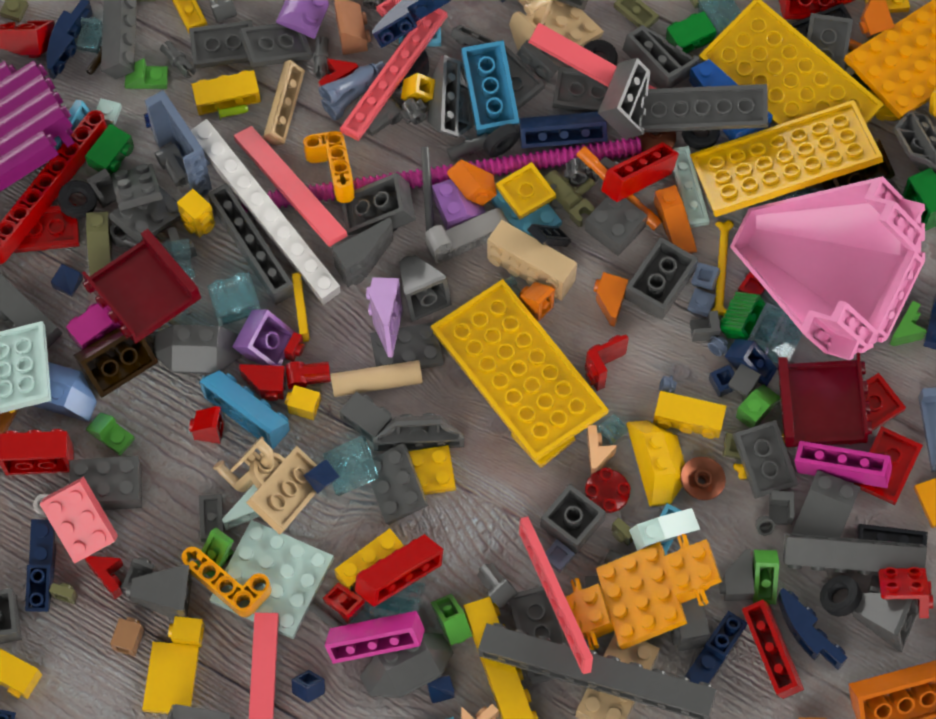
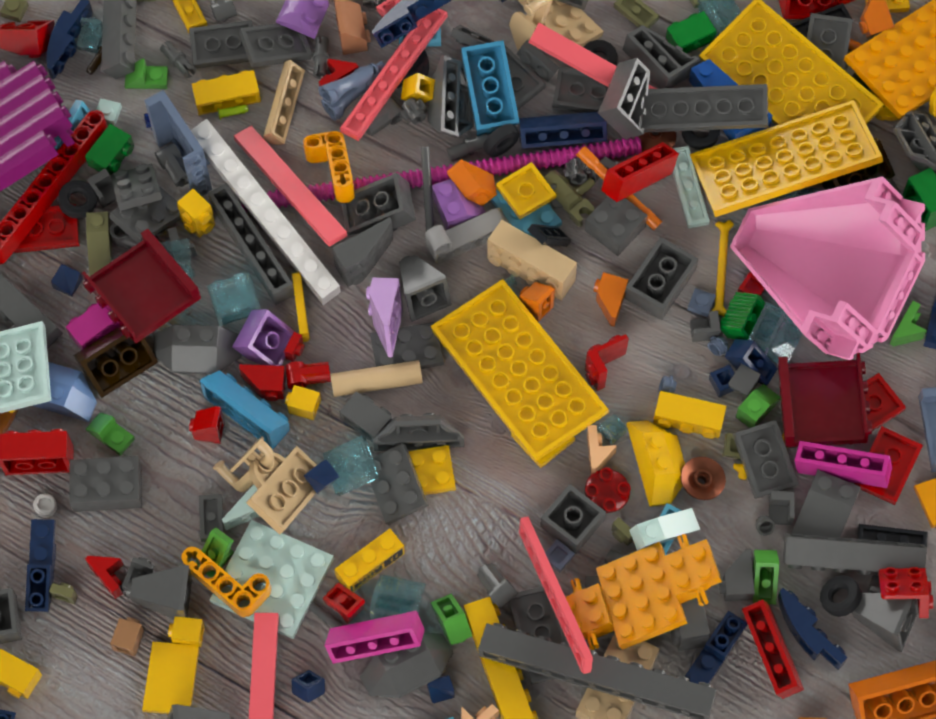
coral brick [39,476,118,564] -> none
red brick [355,534,444,607] -> none
orange slope [653,185,697,254] -> none
sand blue plate [691,263,720,291] -> none

